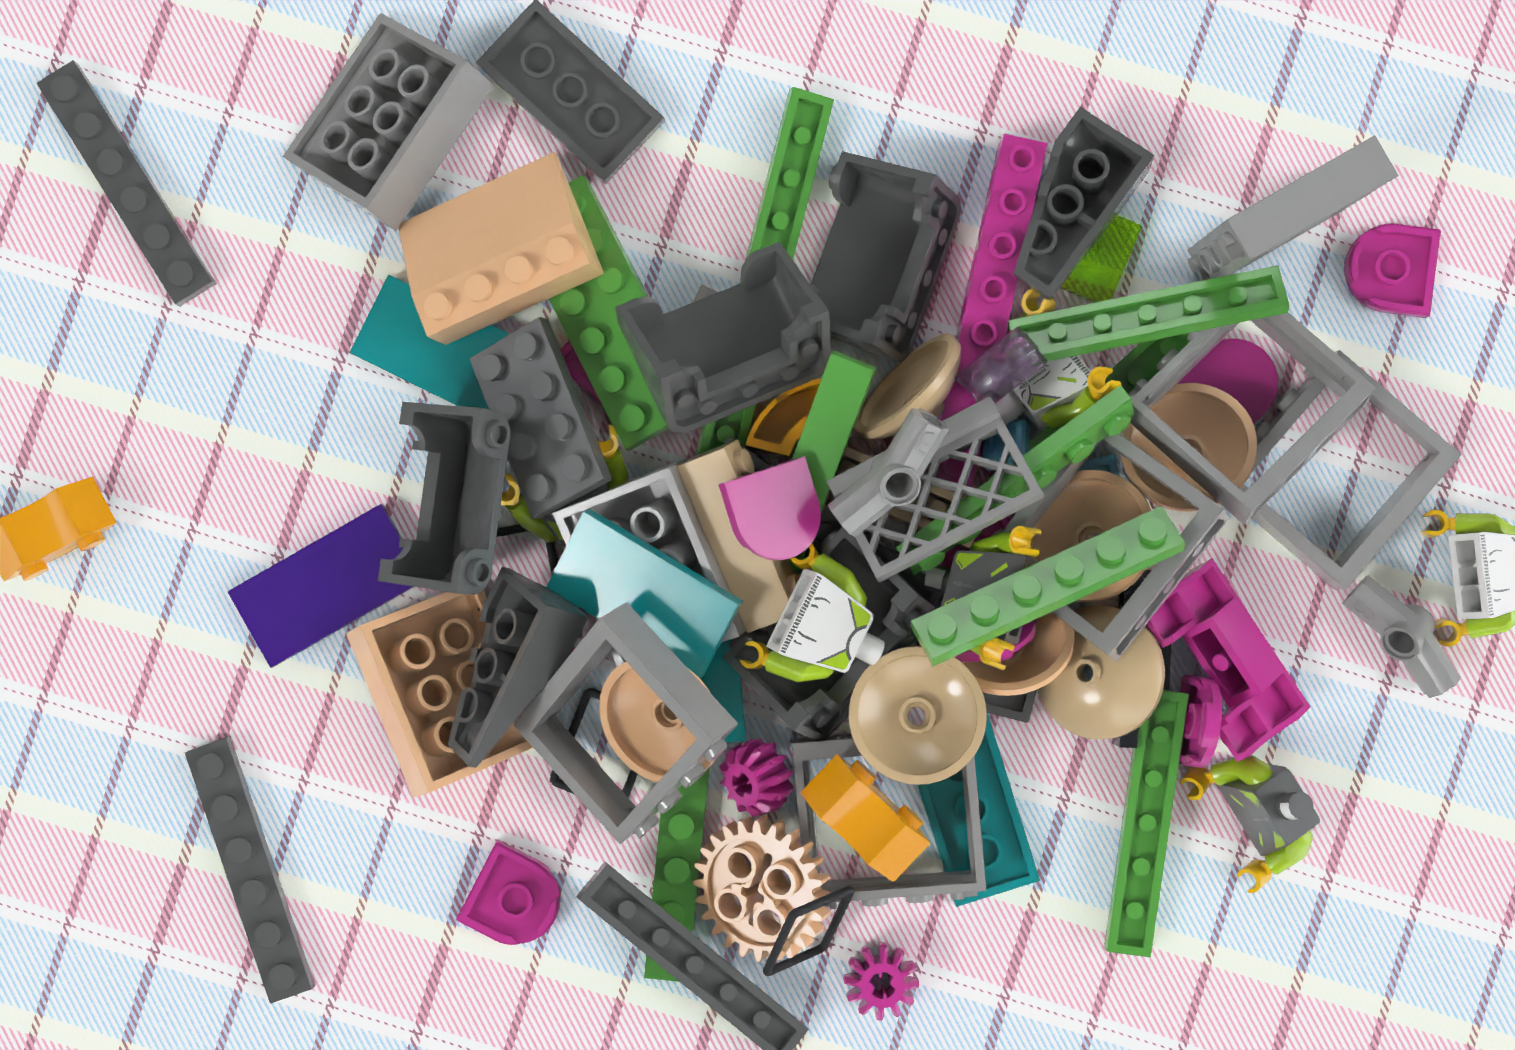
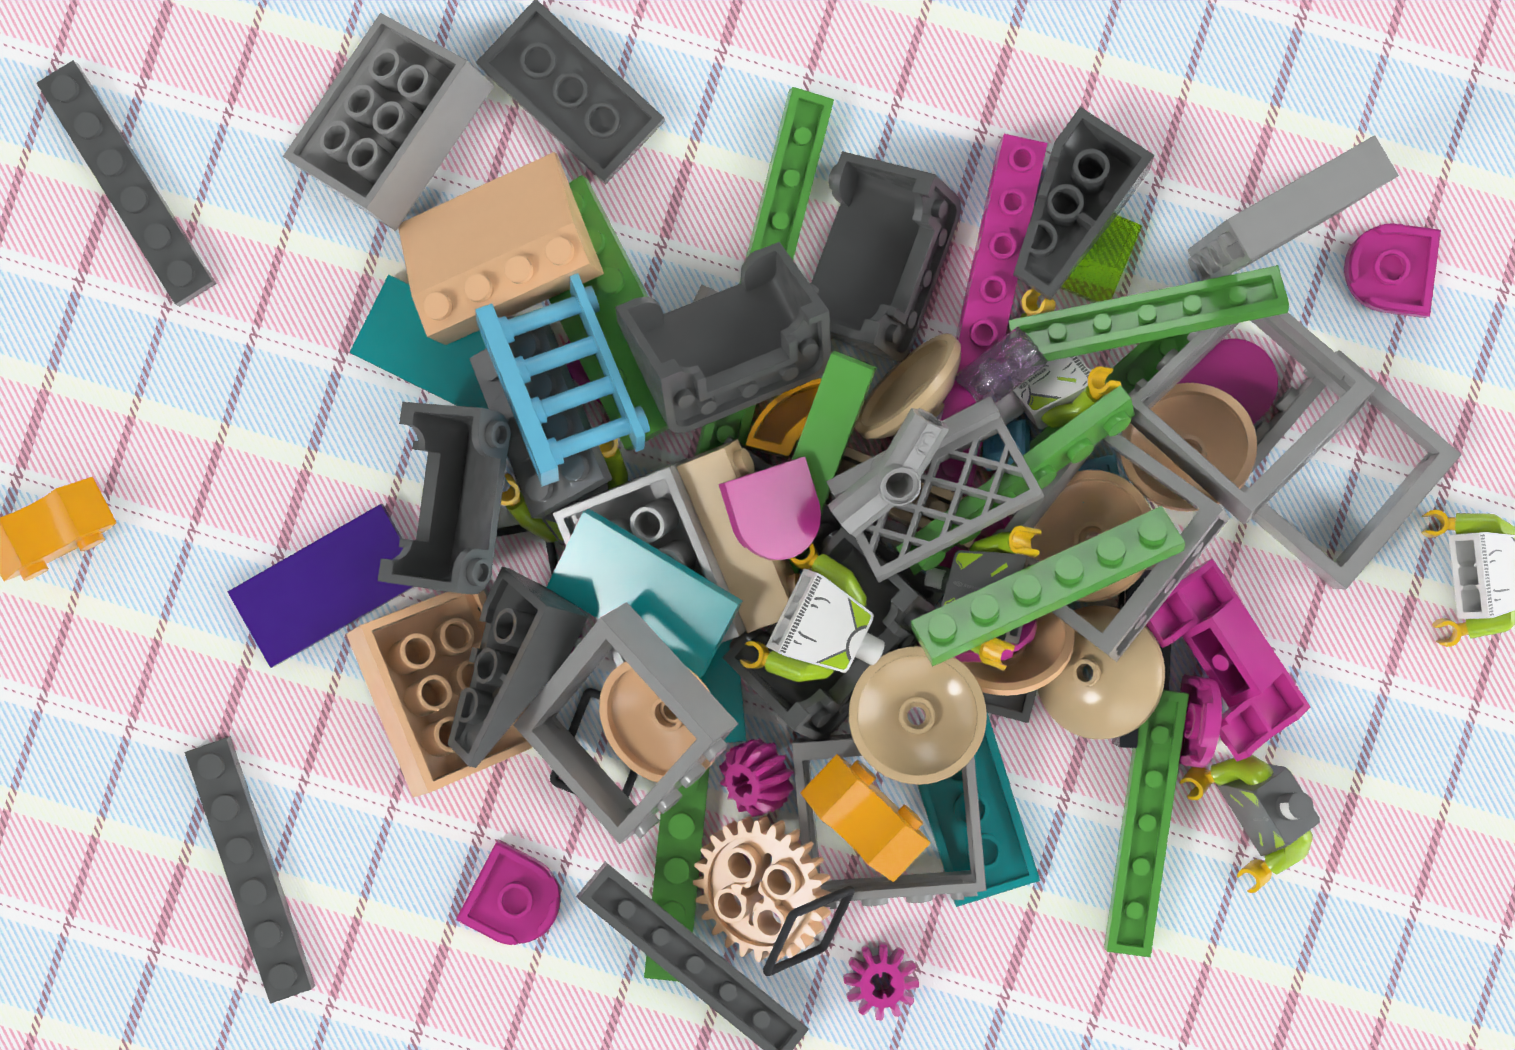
light grey piece [1342,575,1461,698] -> none
none -> medium azure fence [475,273,650,487]

